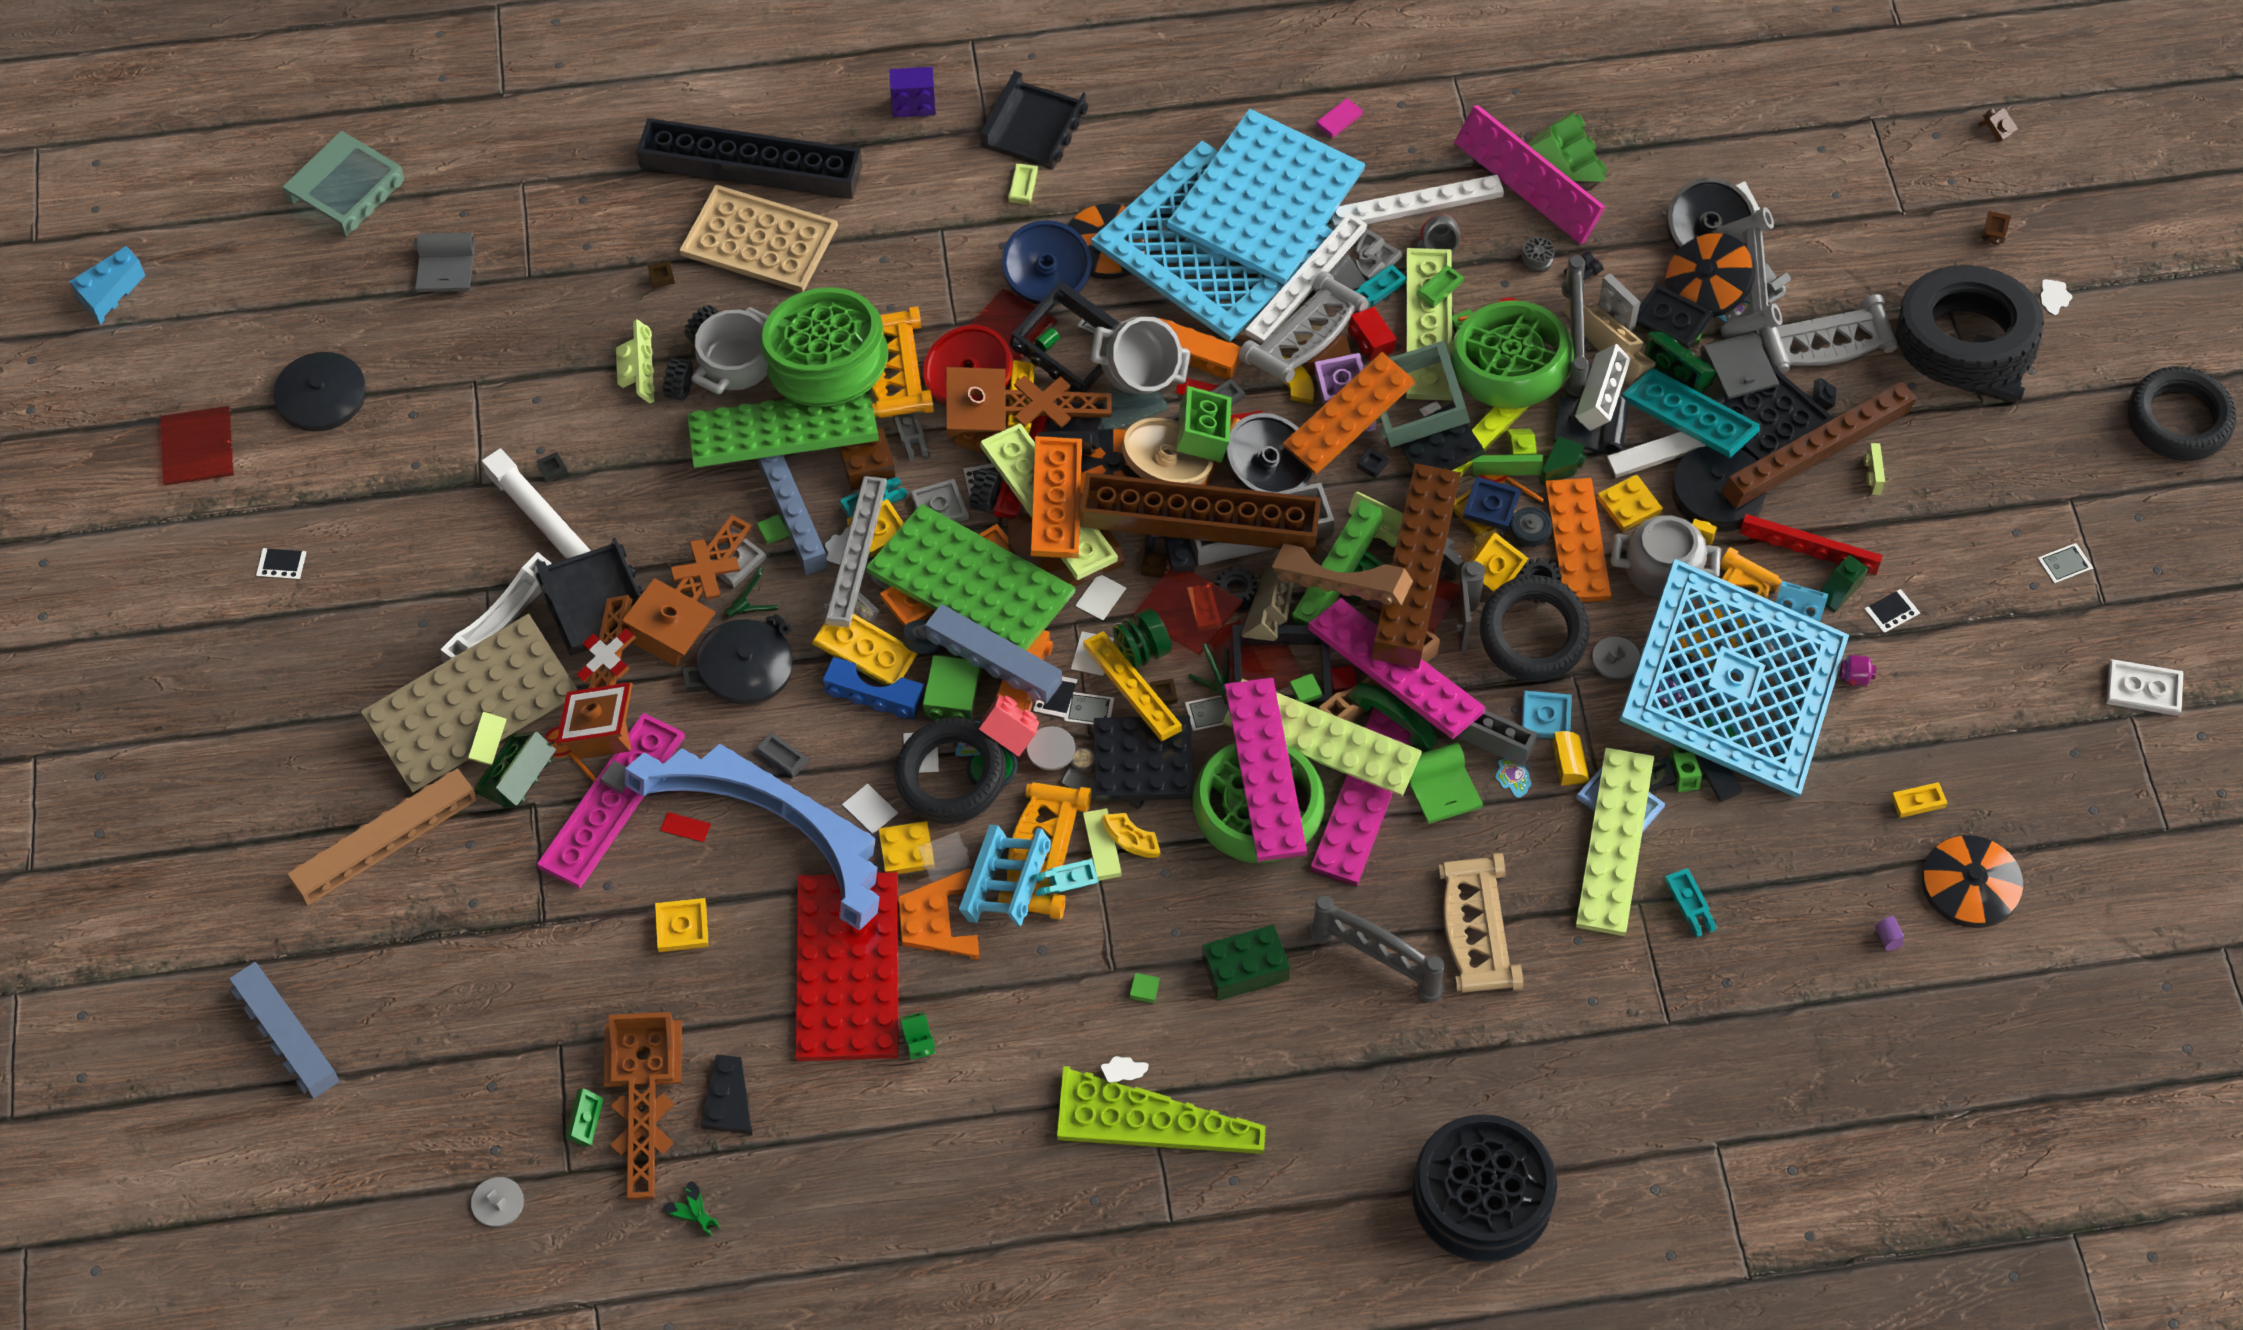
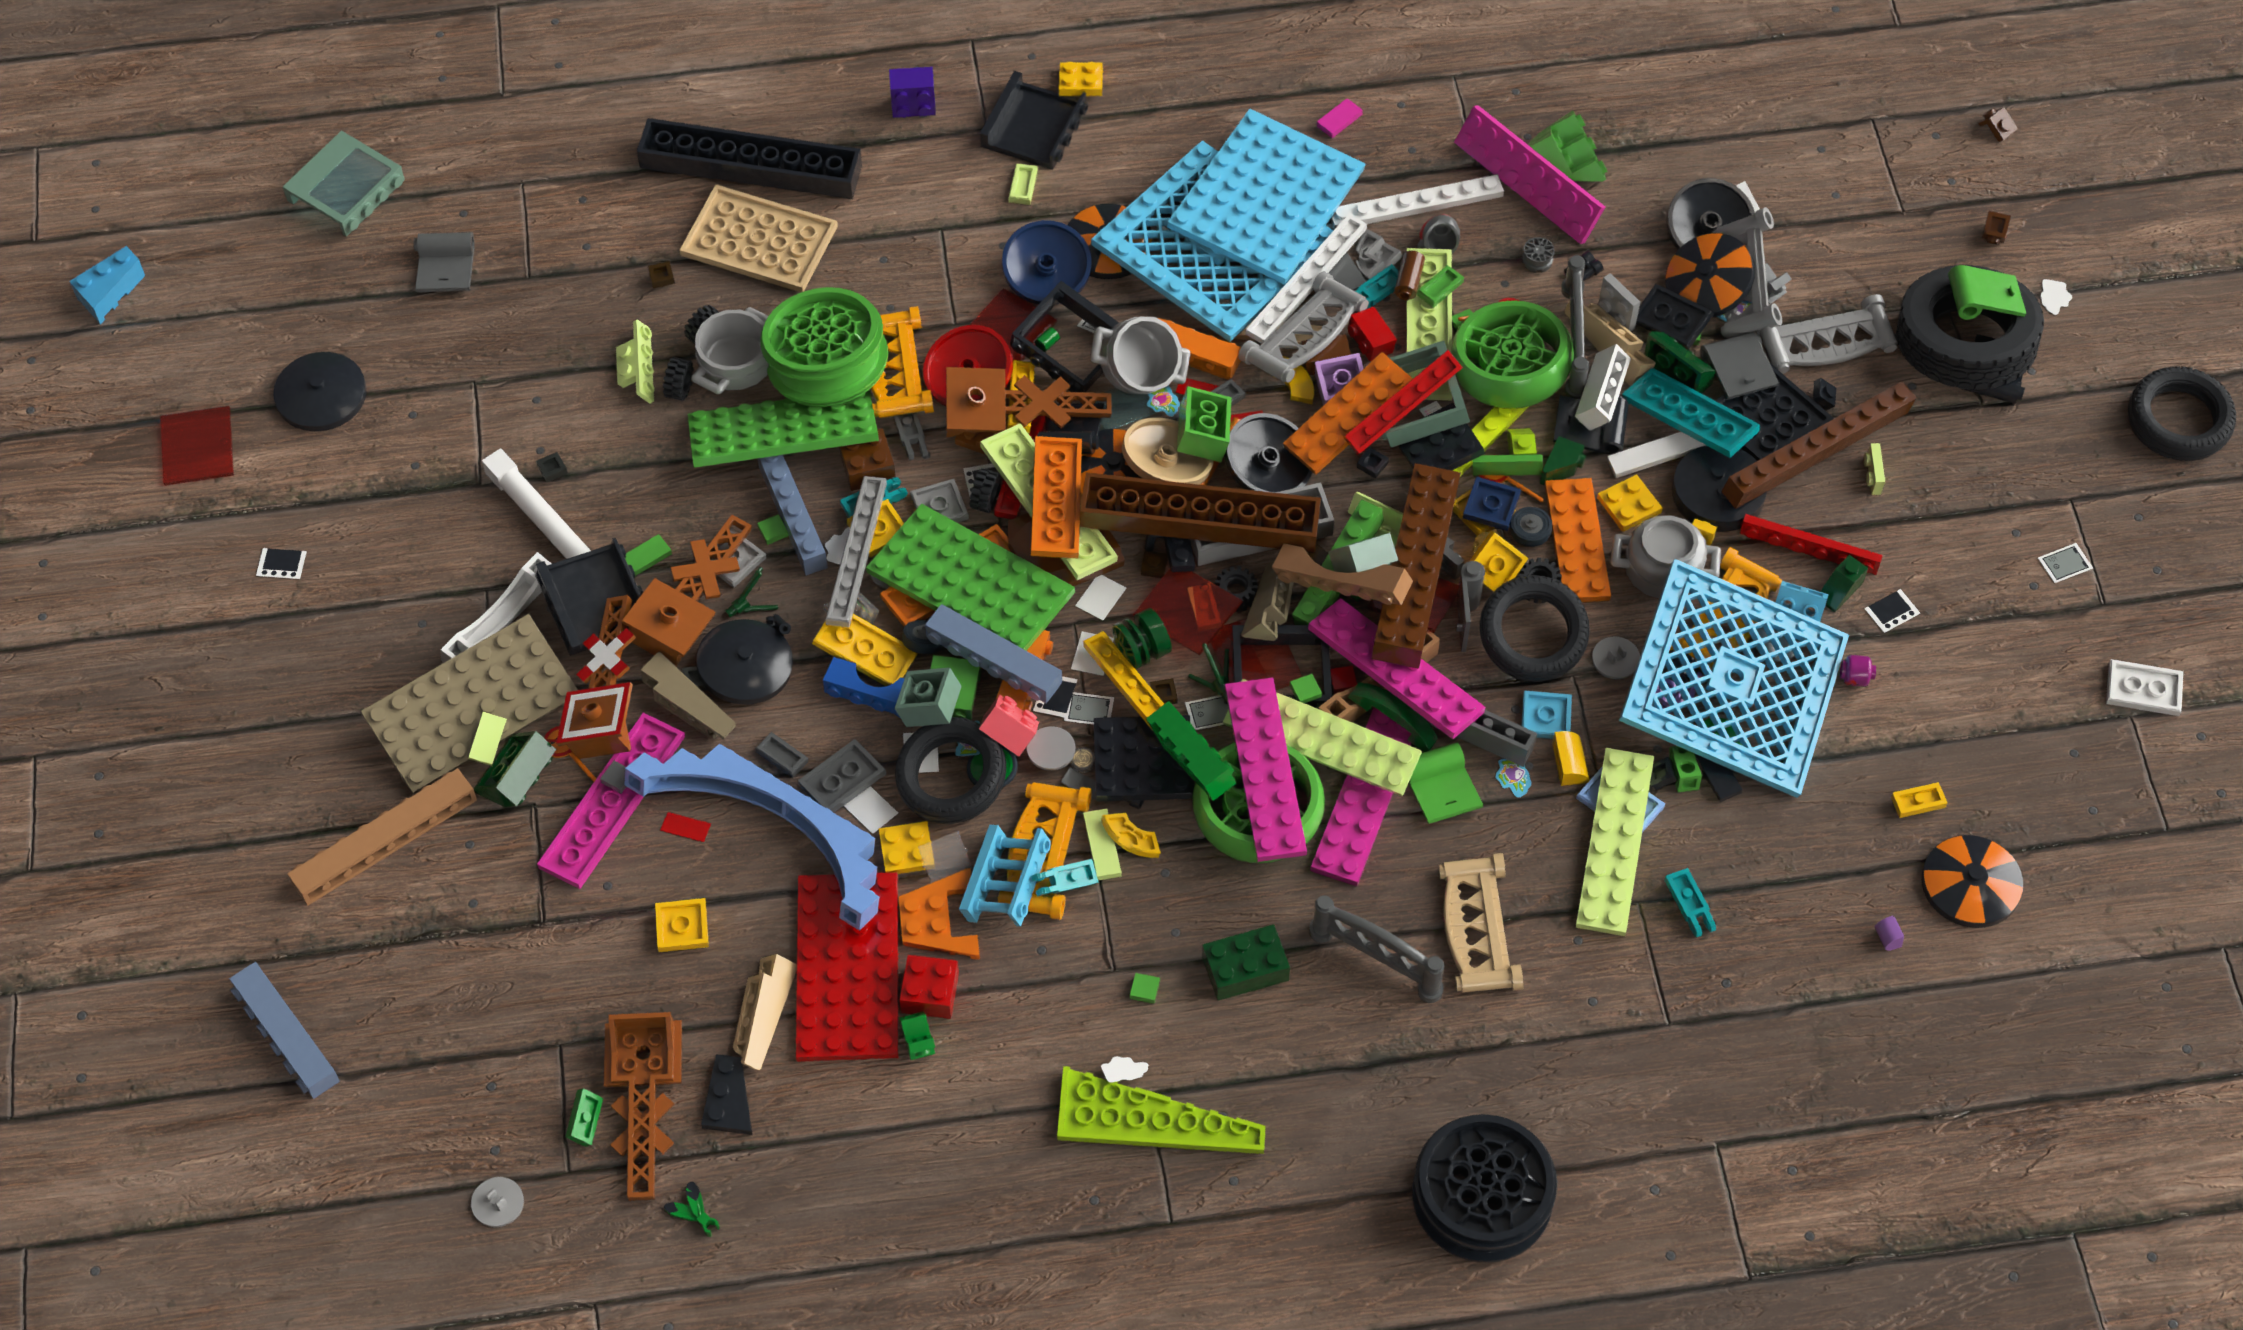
none -> bright green tile [625,534,672,576]
none -> dark tan wedge [641,652,736,739]
none -> tan wedge [733,954,797,1070]
none -> dark grey plate [798,739,886,813]
none -> sand green brick [895,668,962,727]
none -> red brick [900,955,959,1019]
none -> yellow plate [1059,62,1103,96]
none -> green wedge [1146,701,1236,801]
none -> sticker [1147,385,1180,417]
none -> brick [1328,533,1398,573]
none -> red plate [1343,350,1463,455]
none -> reddish brown brick [1394,251,1425,300]
none -> bright green door [1948,265,2027,320]

